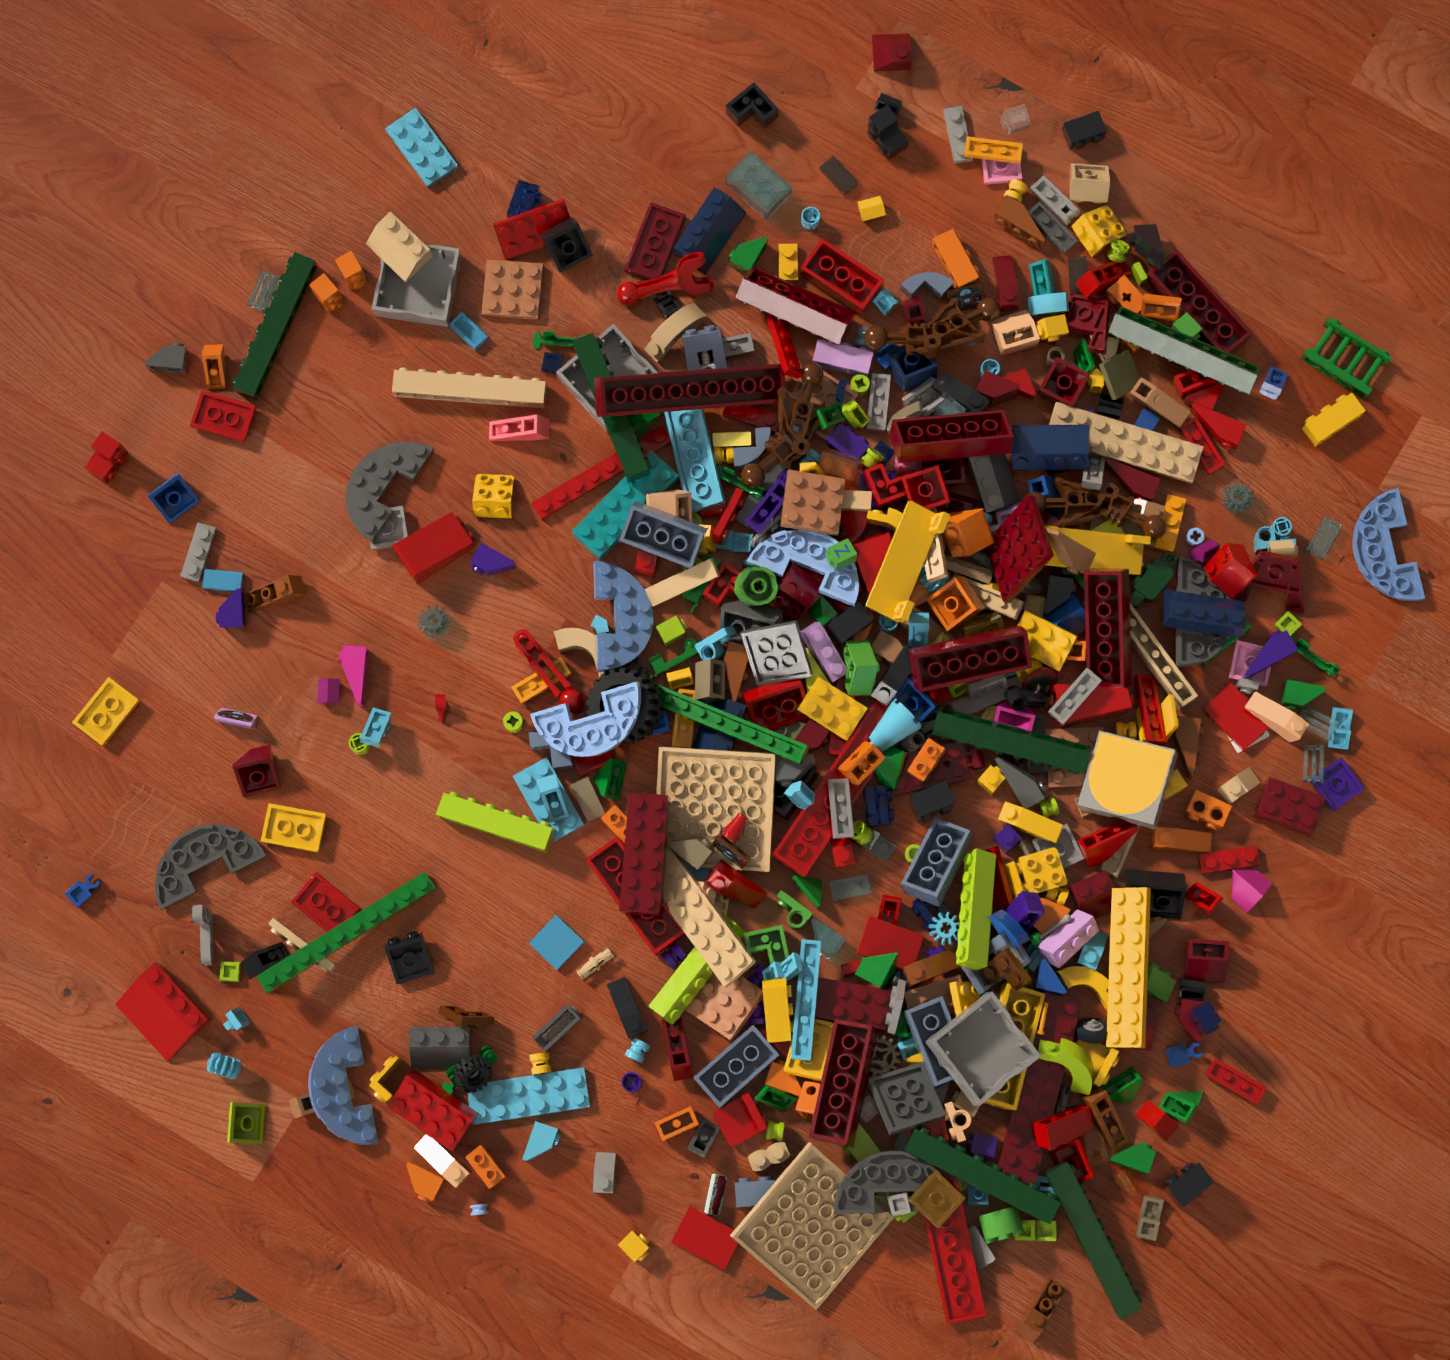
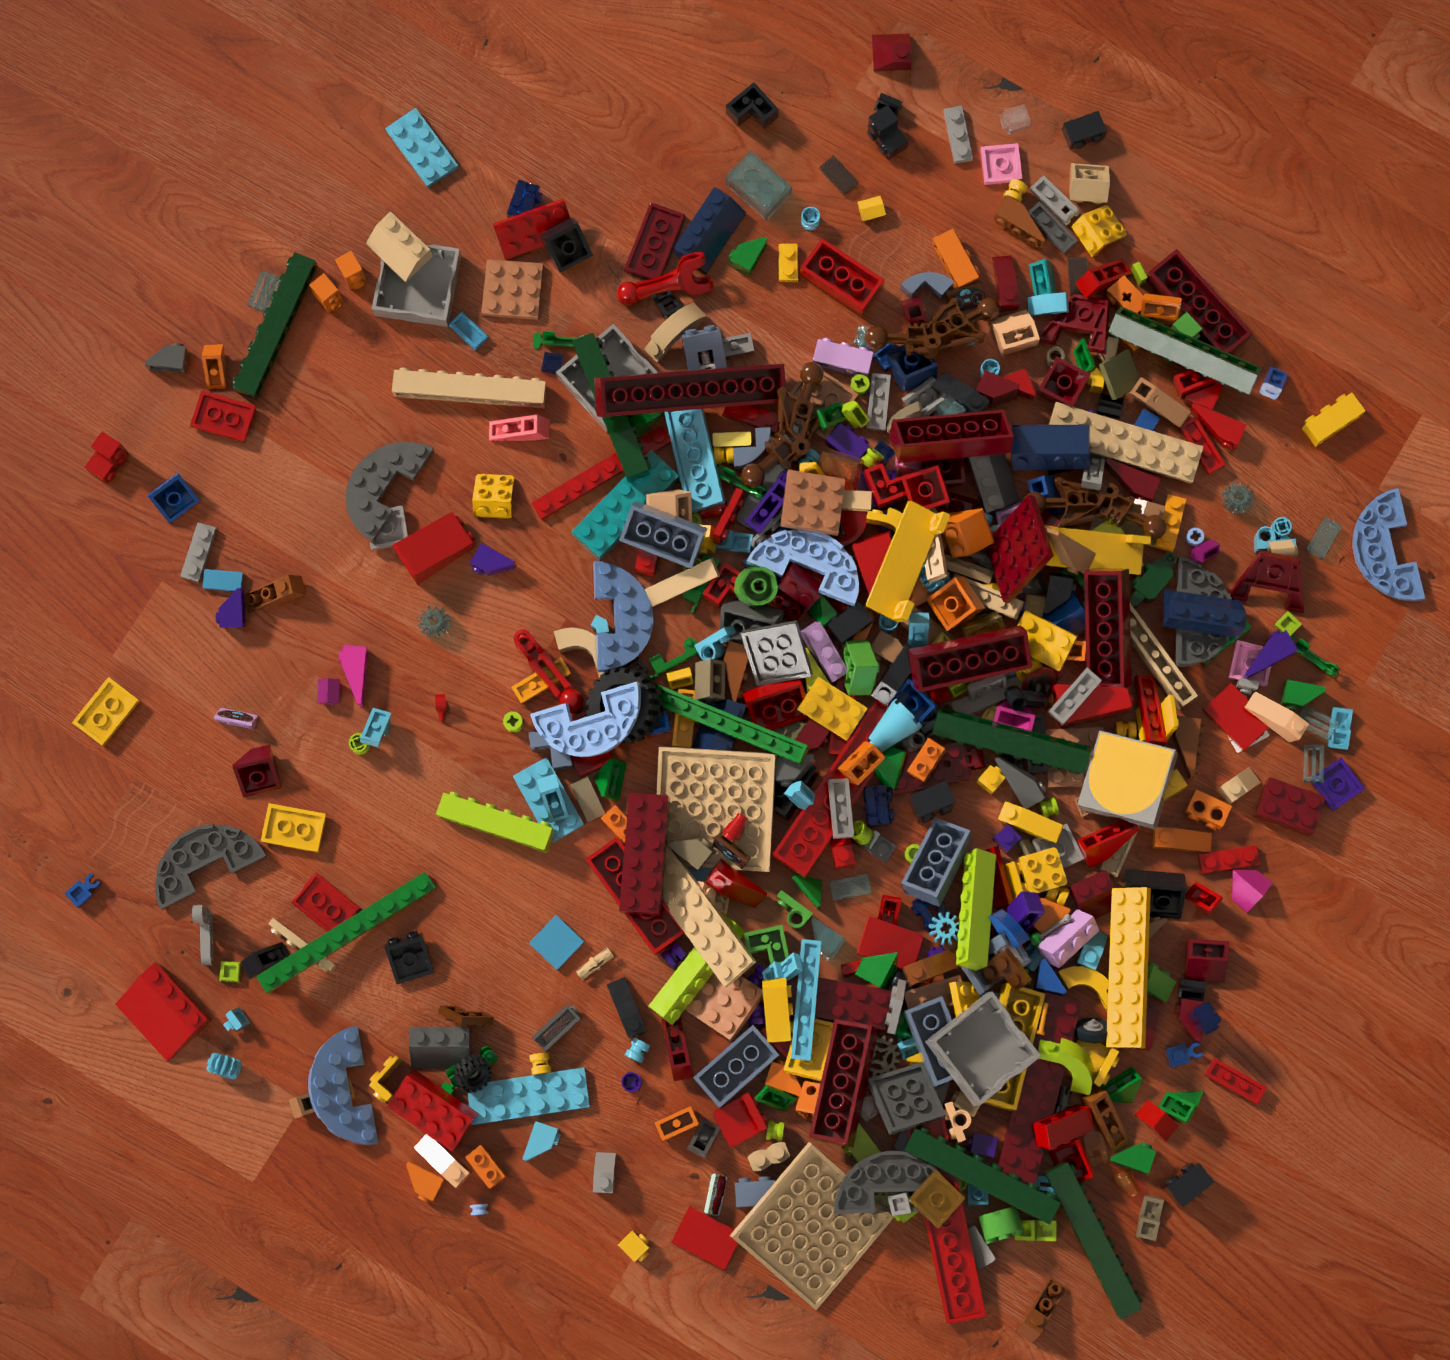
lime slope [227,1102,265,1144] -> none
lime brick [656,616,687,646] -> none
brick [736,266,856,344] -> none
red plate [766,314,803,379] -> none
bright green brick [825,538,857,571] -> none
clear blue tile [836,378,847,403] -> none
medium azure tile [873,289,899,316] -> none
light orange plate [964,136,1023,164] -> none
yellow brick [1037,314,1069,342] -> none
lime wheel [1107,240,1130,263] -> none
black slope [1130,224,1164,270] -> none
red slope [1204,543,1258,599] -> none
green fence [1300,318,1393,400] -> none

